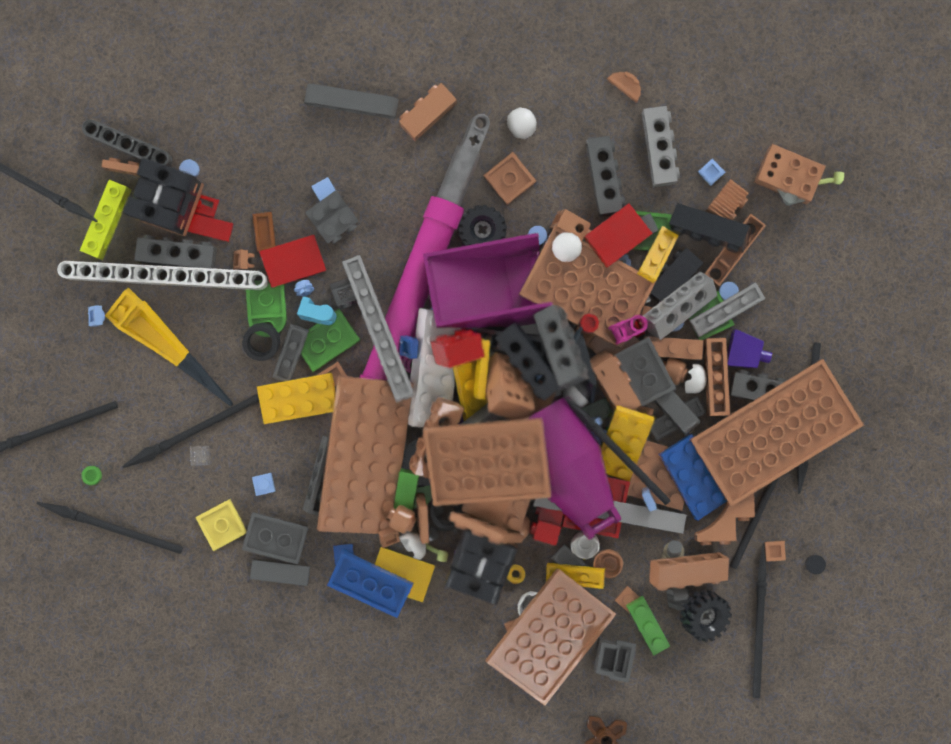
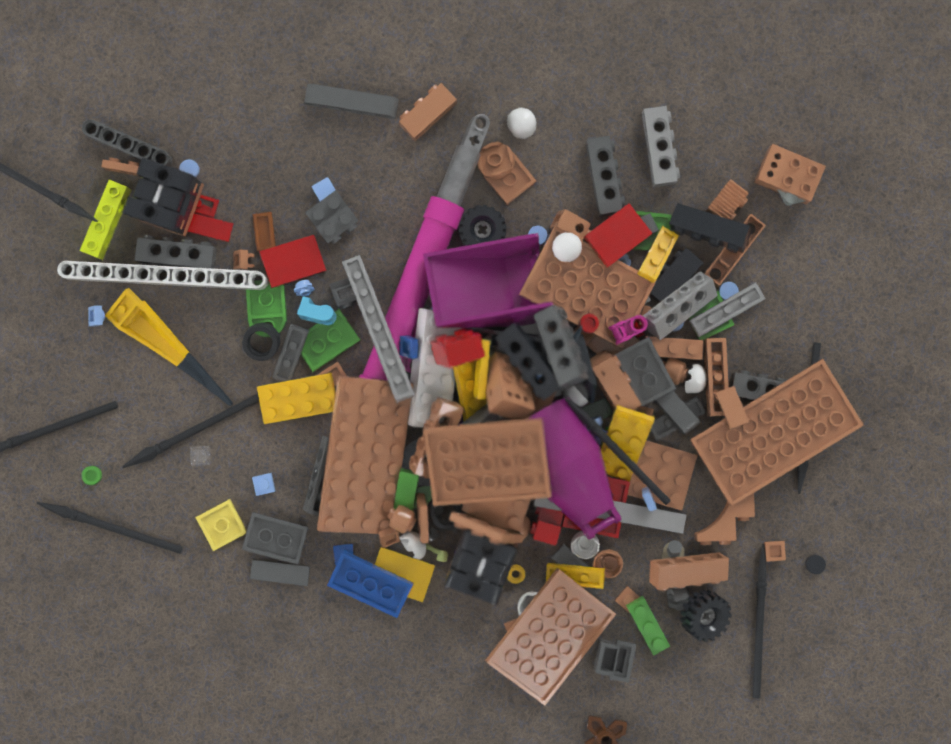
nougat tile [607,72,641,103] -> none
blue plate [658,434,727,520] -> none
light blue tile [698,159,725,186] -> none
dark purple torso [727,329,772,368] -> none
black piece [730,477,780,569] -> none
yellowish green hand [818,172,844,185] -> none
none -> nougat tile [477,142,515,180]
none -> nougat tile [715,386,749,430]

